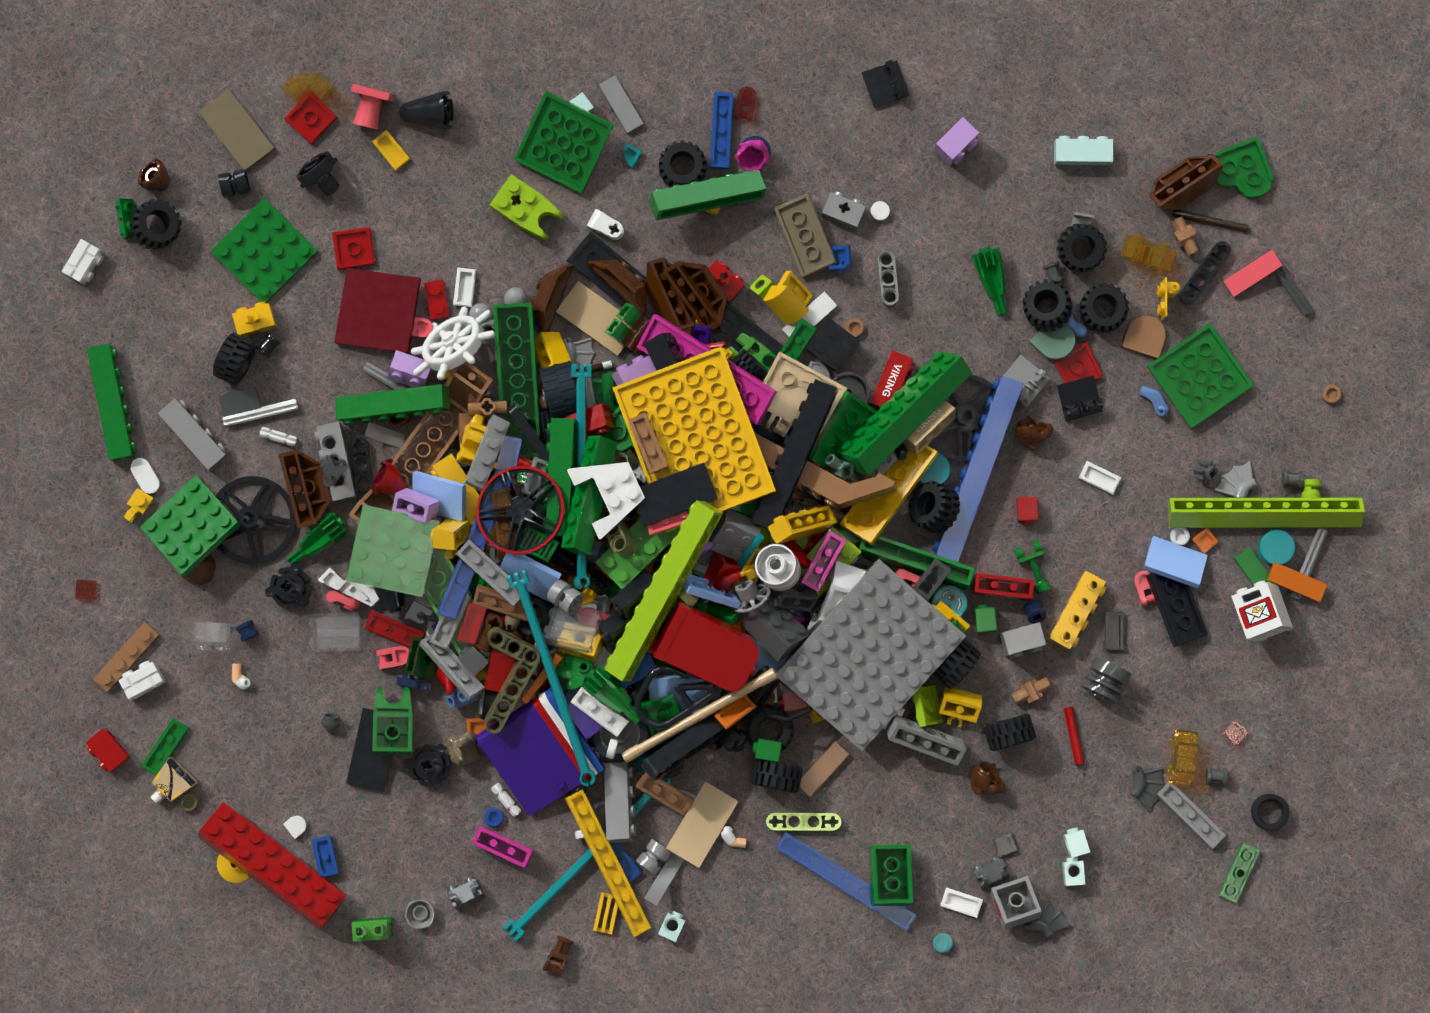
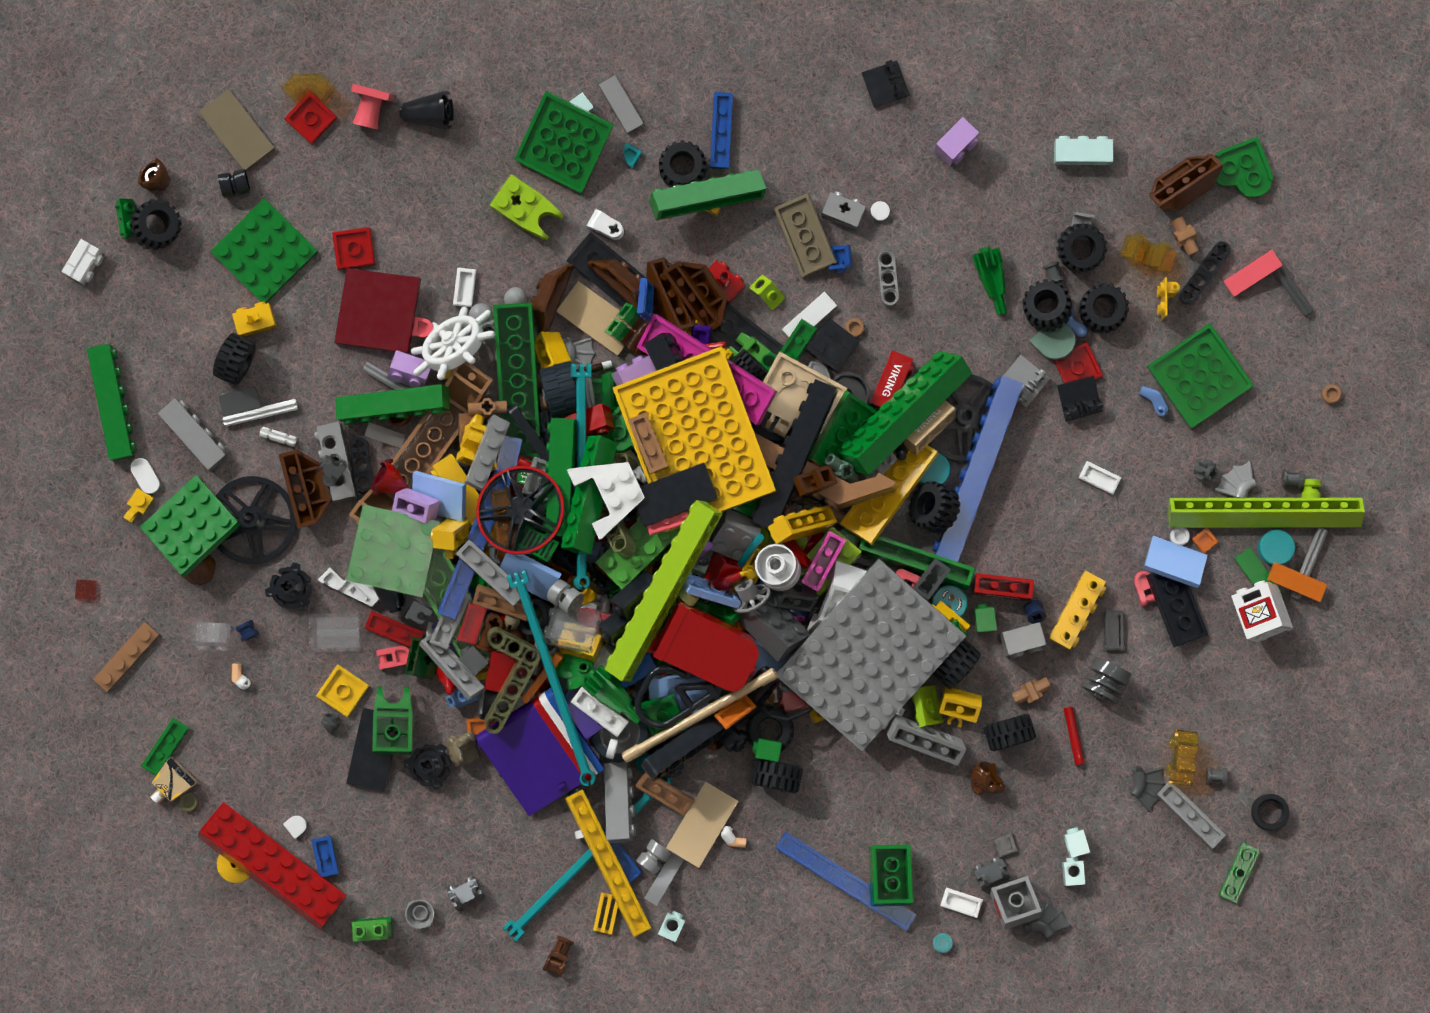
red brick [86,728,131,772] -> none
white brick [119,660,166,701] -> none
black bush [255,333,280,358] -> none
green piece [287,512,350,565] -> none
black piece [296,151,340,196] -> none
coral plate [326,591,362,611] -> none
yellow tile [372,130,411,171] -> none
dark blue plate [396,674,431,691] -> none
red plate [424,279,450,321] -> none
dark pink brick [472,826,534,868] -> none
blue tile [484,808,504,827] -> none
white axle [491,783,521,817] -> none
clear red plate [734,86,756,121] -> none
dark pink hair [735,136,771,171] -> none
yellow brick [763,271,813,325] -> none
yellowish green beam [766,813,842,831] -> none
medium nougat tile [800,741,849,797] -> none
green bar [1014,540,1051,594] -> none
reddish brown hair [1016,415,1054,450] -> none
red brick [1016,496,1038,525] -> none
medium nougat tile [1122,316,1165,359] -> none
dark brown bar [1172,210,1249,232] -> none
clear red tile [1222,719,1249,747] -> none
none -> yellow tile [316,664,370,718]
none -> blue tile [637,278,654,321]
none -> reddish brown brick [793,465,838,496]

